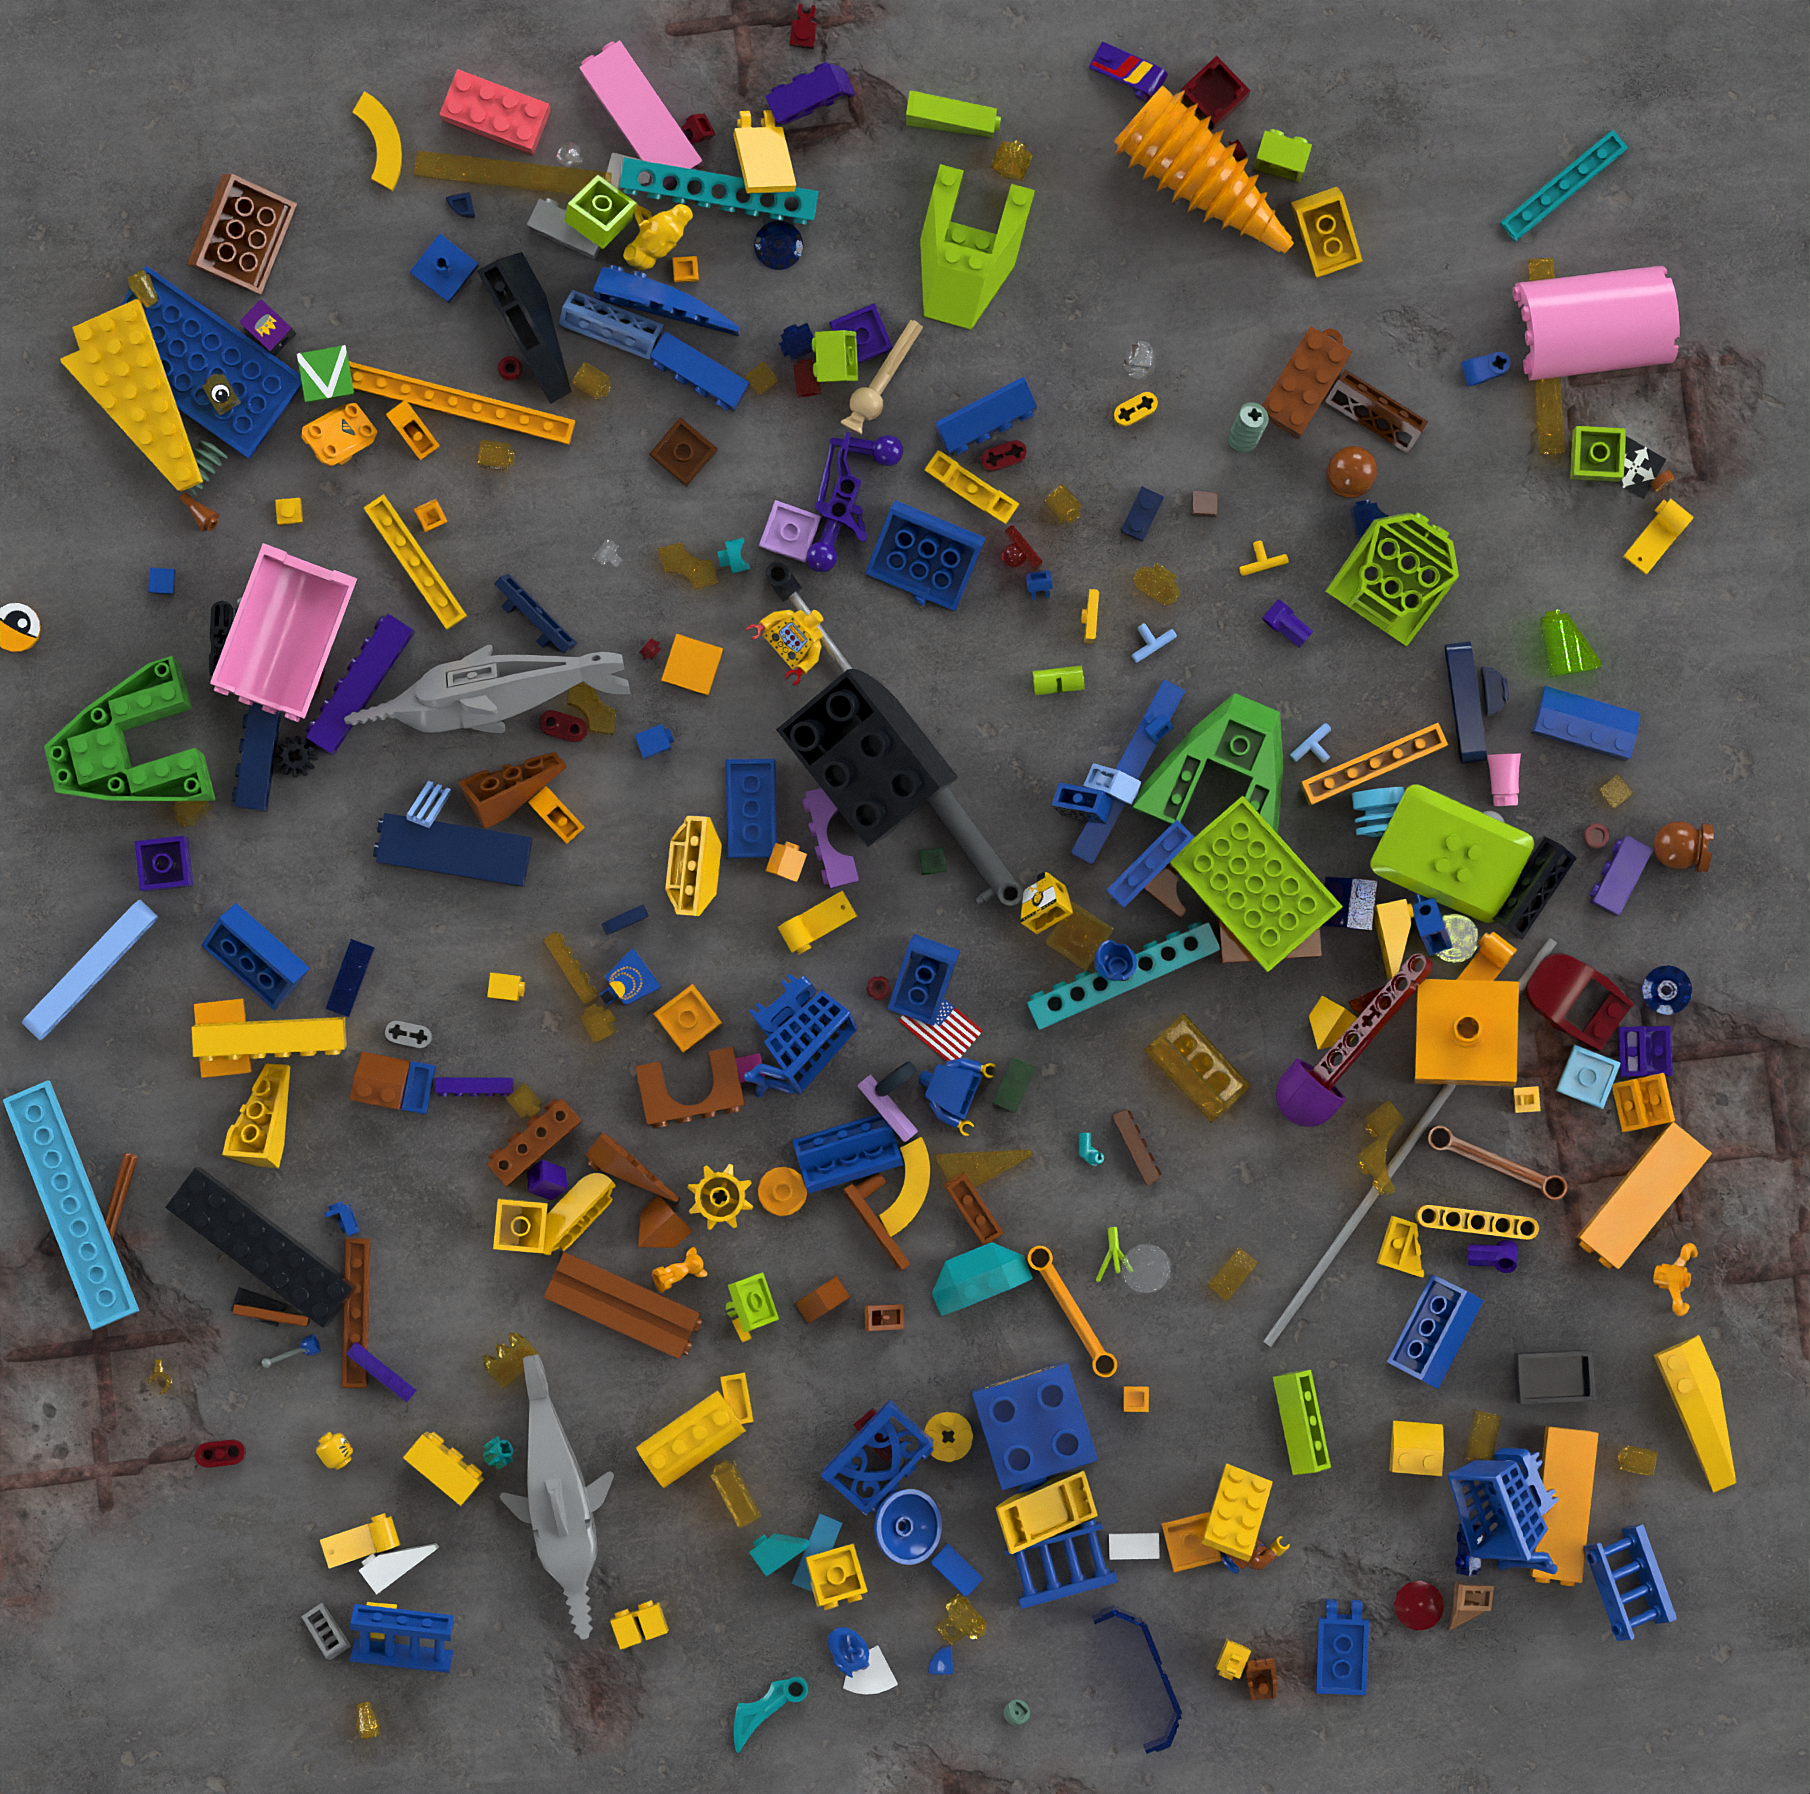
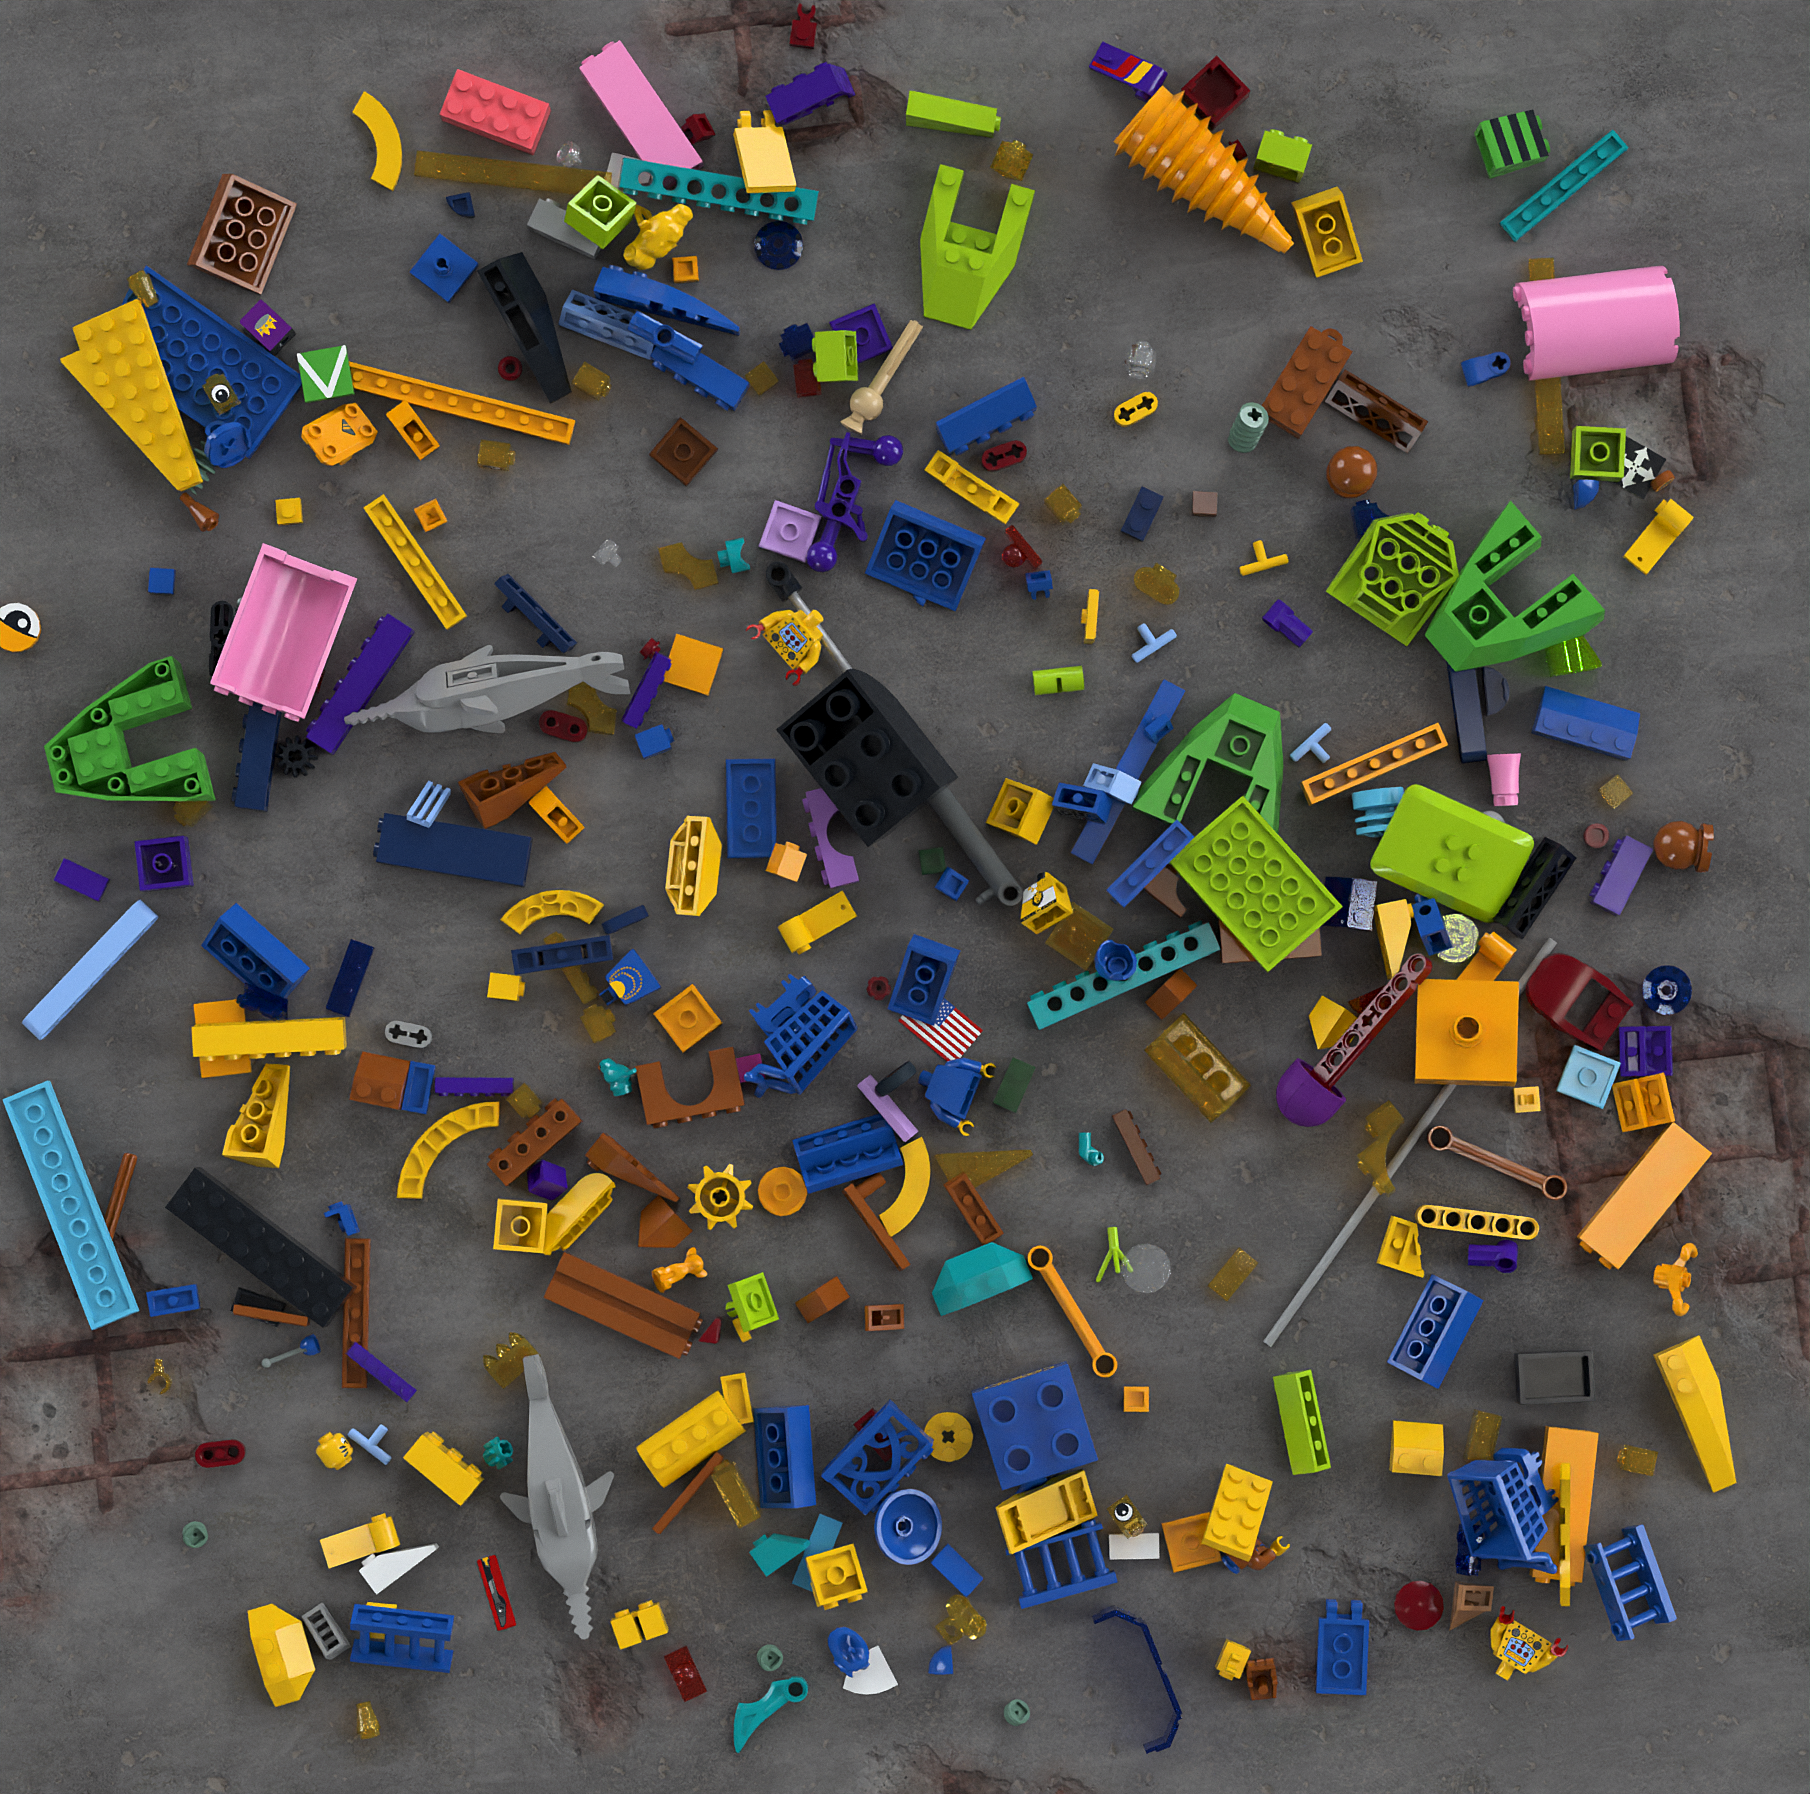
none -> dark purple tile [54,858,110,902]
none -> blue plate [146,1284,201,1317]
none -> sand green tile [182,1521,208,1548]
none -> blue tile [204,421,252,468]
none -> clear blue hinge [236,983,288,1021]
none -> yellow wedge [248,1604,316,1707]
none -> light blue piece [347,1424,392,1465]
none -> yellow tile [397,1102,500,1199]
none -> red sticker [477,1555,516,1631]
none -> yellow tile [500,890,604,935]
none -> dark blue hinge [511,935,614,975]
none -> teal animal [598,1058,637,1096]
none -> dark purple piece [621,651,672,729]
none -> blue piece [627,311,703,365]
none -> dark orange tile [652,1451,724,1534]
none -> clear red tile [664,1645,707,1702]
none -> dark red slope [698,1317,723,1344]
none -> blue slope [753,1405,816,1508]
none -> sand green tile [757,1644,783,1671]
none -> blue tile [934,867,970,901]
none -> yellow slope [986,778,1054,845]
none -> clear yellow brick [1107,1494,1148,1539]
none -> dark orange slope [1145,968,1198,1020]
none -> bright green piece [1425,501,1605,672]
none -> bright green slope [1474,110,1550,179]
none -> torso [1490,1606,1568,1681]
none -> yellow tile [1559,1463,1571,1606]
none -> blue brick [1573,480,1600,510]

